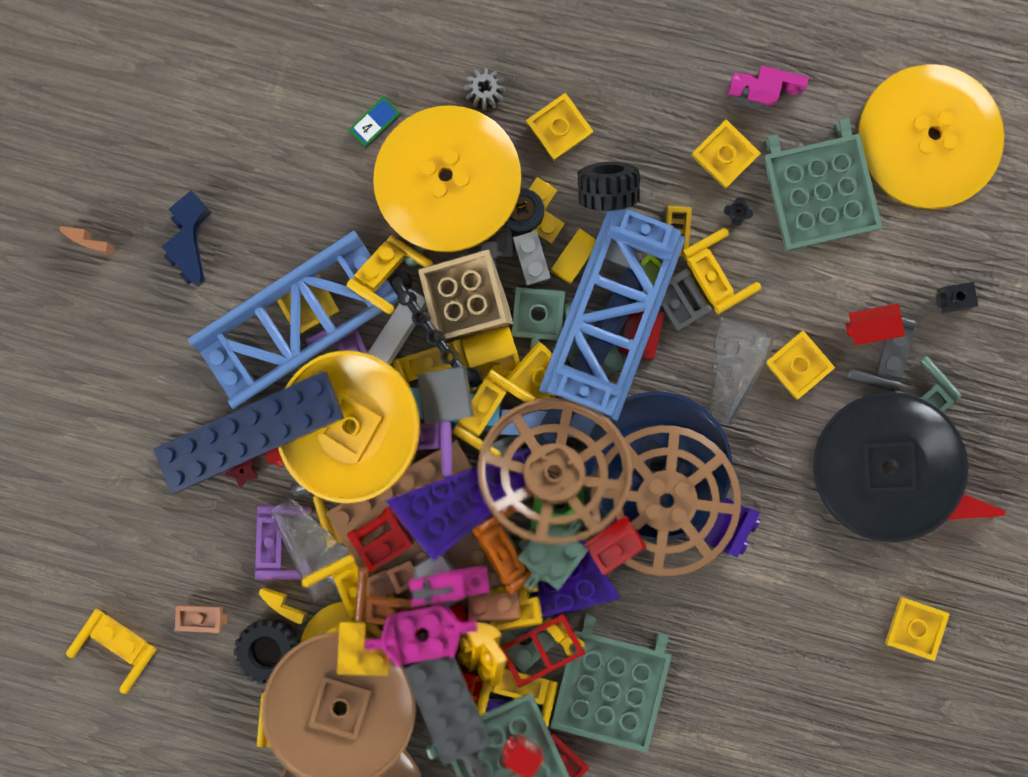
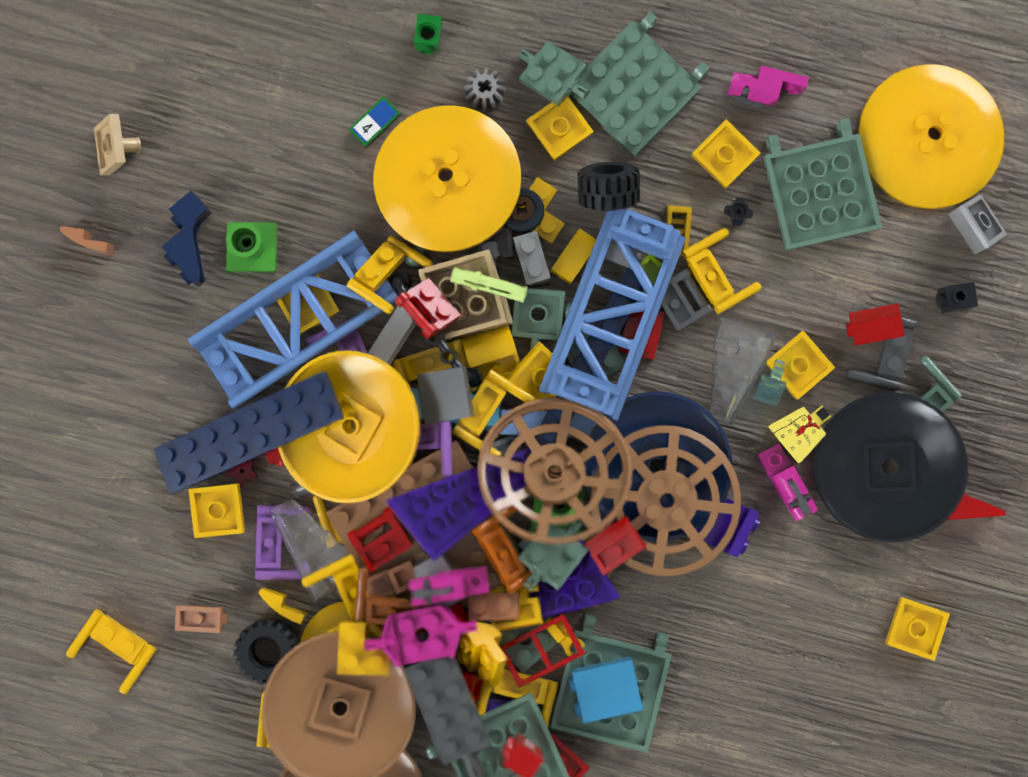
none -> tan tile [94,114,141,175]
none -> yellow plate [188,483,245,538]
none -> bright green plant [226,222,277,272]
none -> plate [395,278,461,339]
none -> green brick [414,14,443,54]
none -> yellowish green pin [451,267,528,303]
none -> sand green plate [518,41,590,107]
none -> dark azure brick [568,656,643,723]
none -> sand green plate [569,11,710,158]
none -> clear light blue plate [753,359,786,407]
none -> dark pink plate [757,443,818,521]
none -> light yellow torso [769,405,832,464]
none -> light grey slope [948,194,1007,255]

